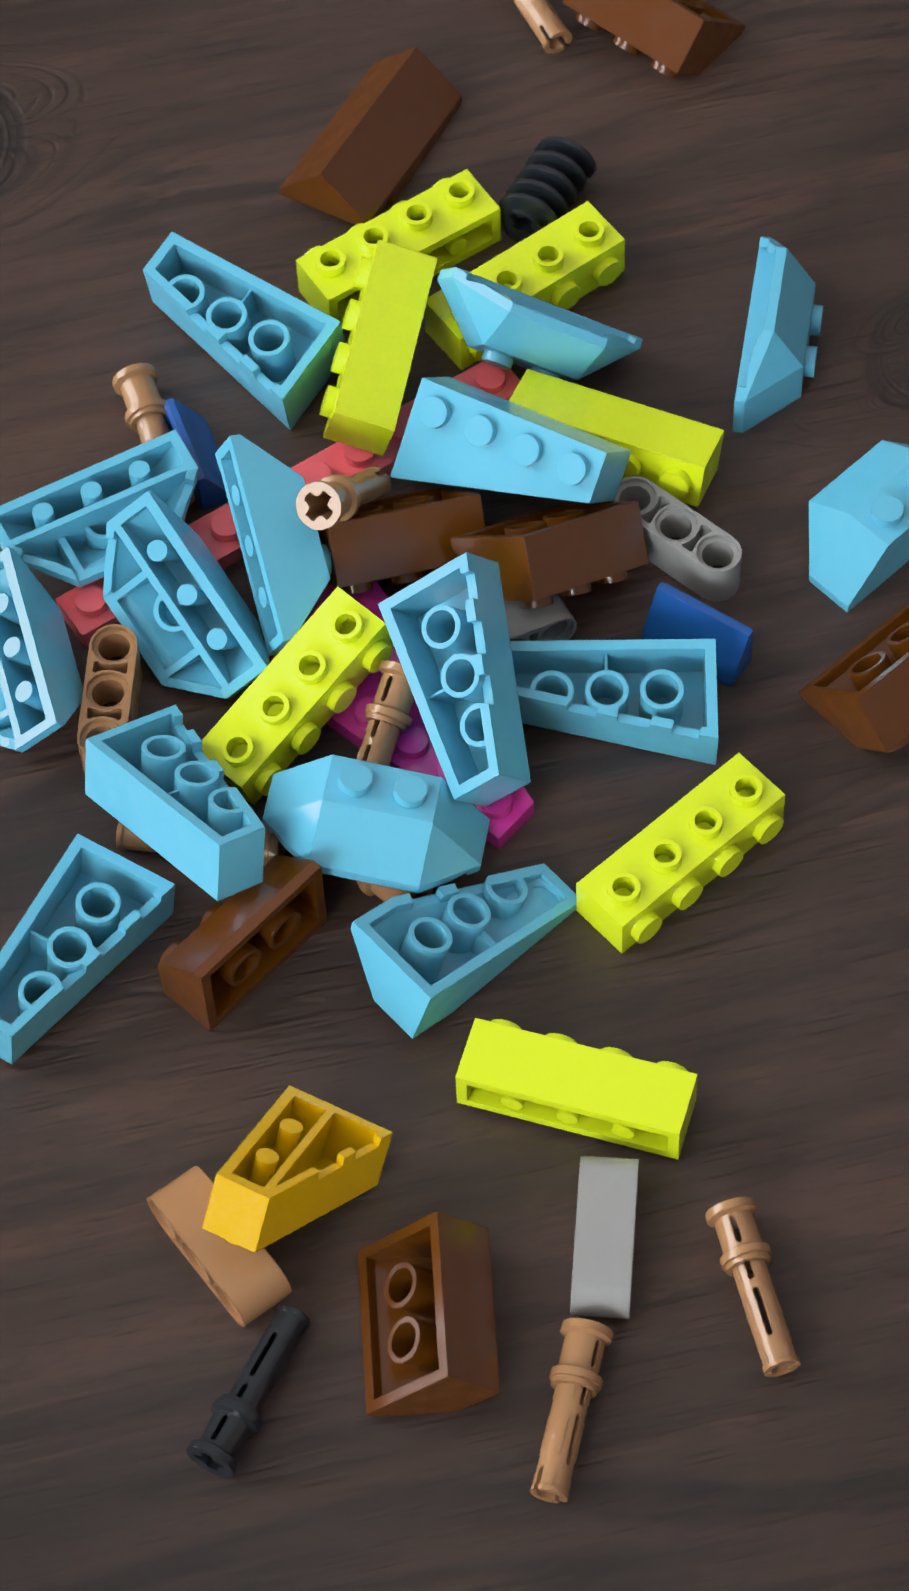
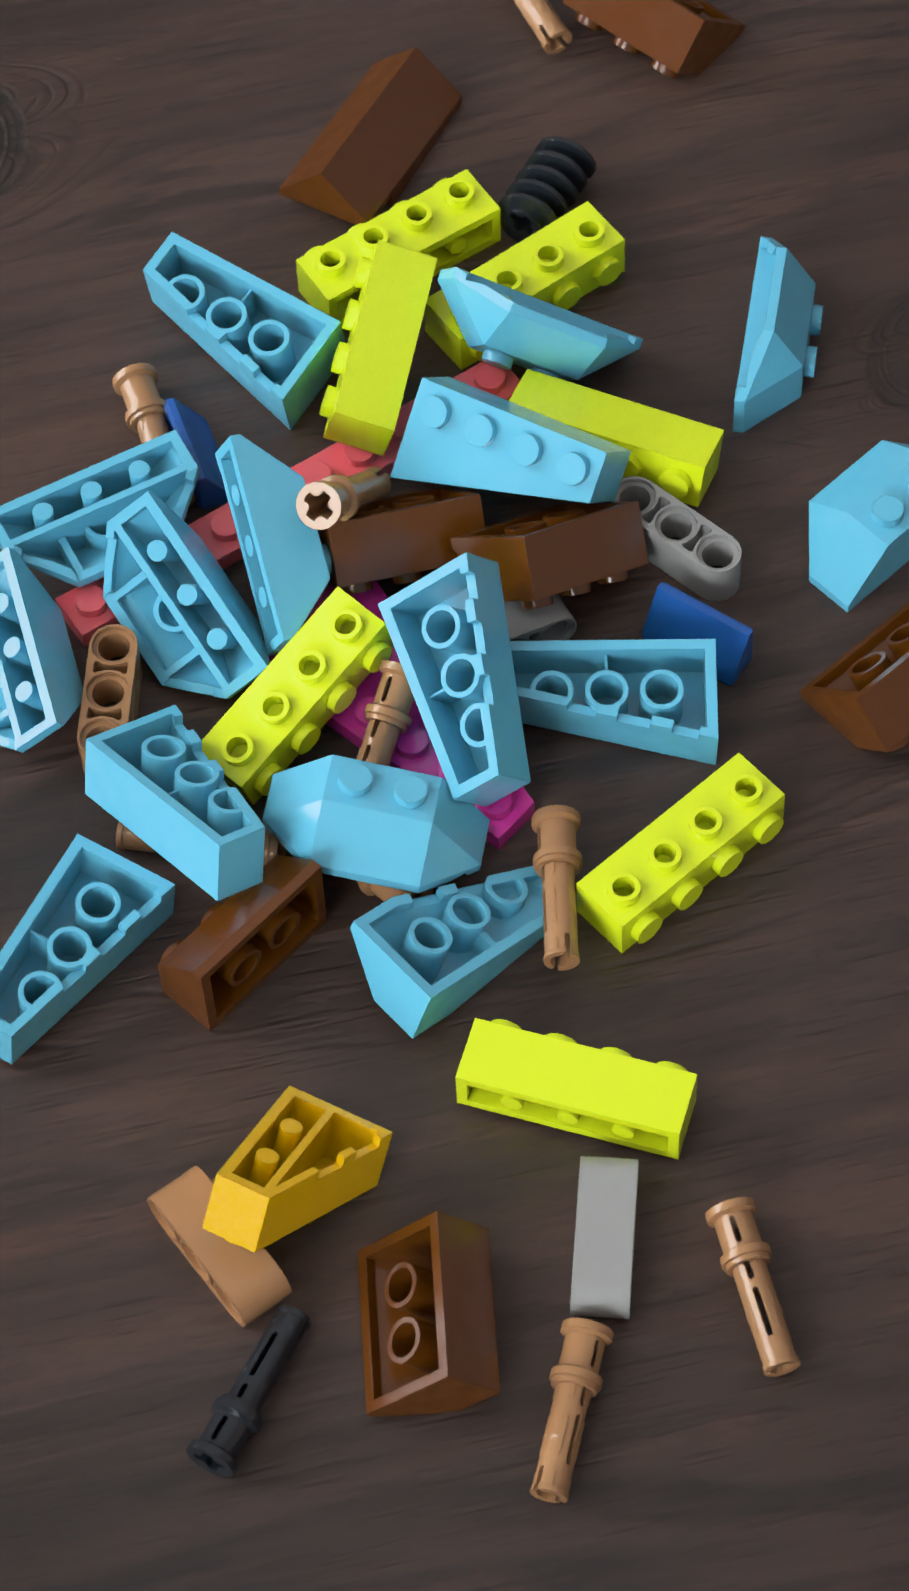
none -> medium nougat pin [531,805,583,971]

